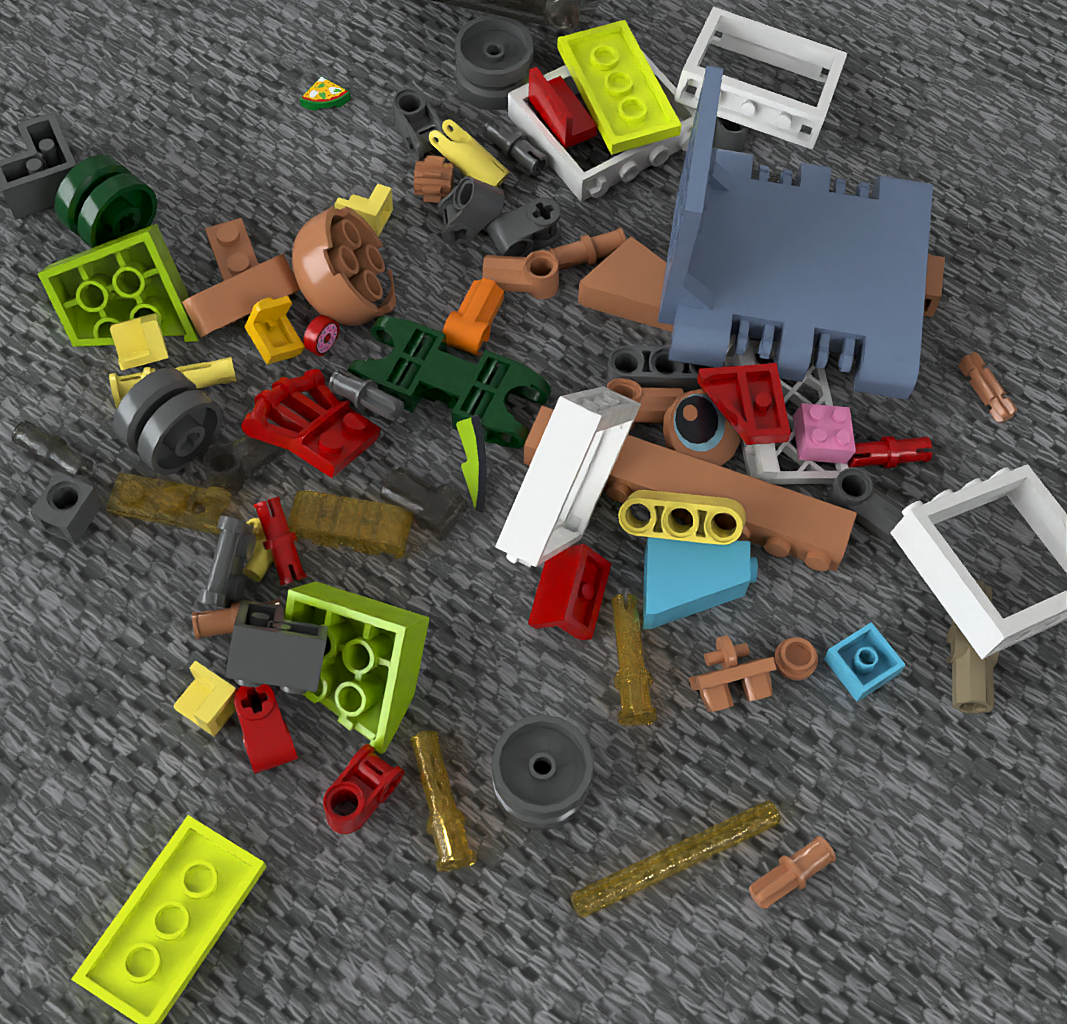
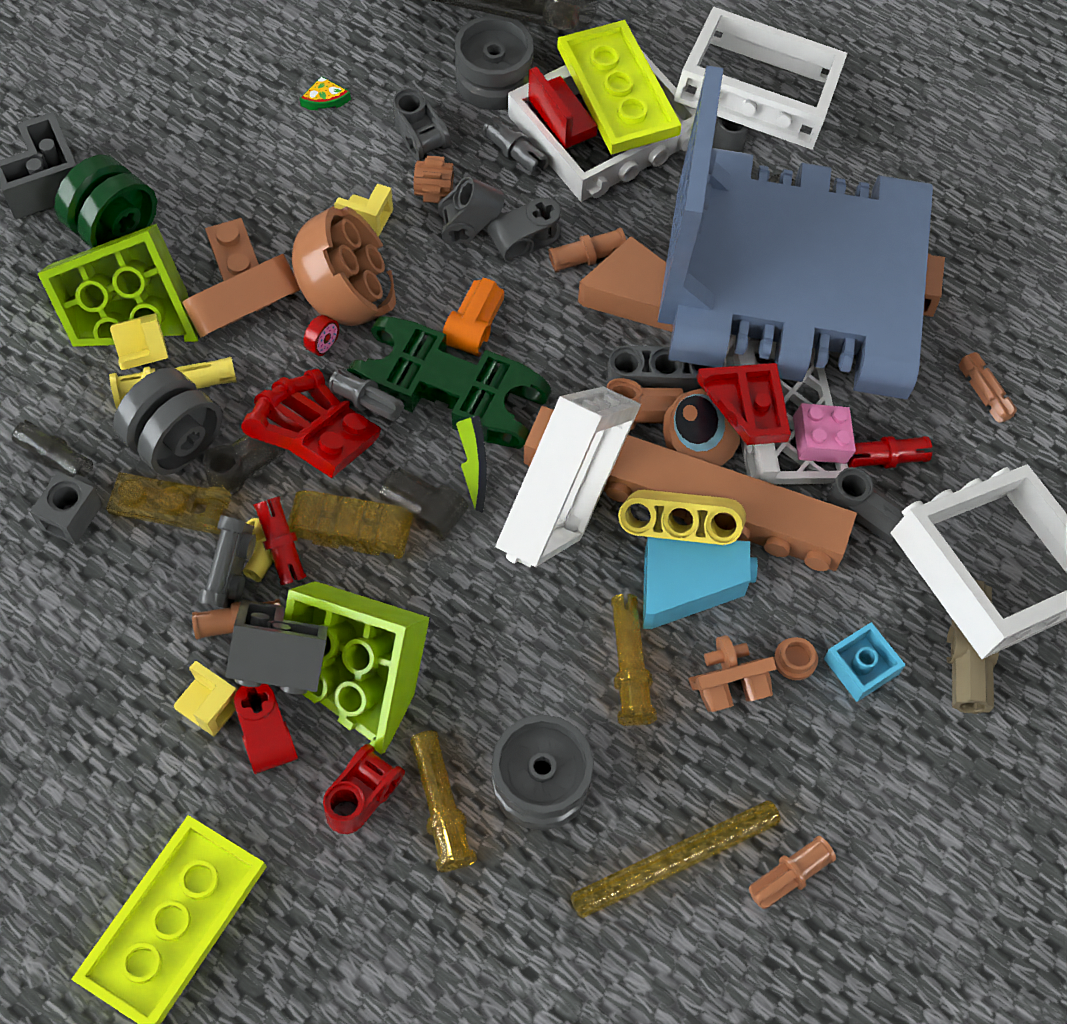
yellow bracket [245,296,305,365] -> none
light yellow piece [429,119,510,187] -> none
nougat piece [482,250,559,299] -> none
red panel [528,544,612,640] -> none

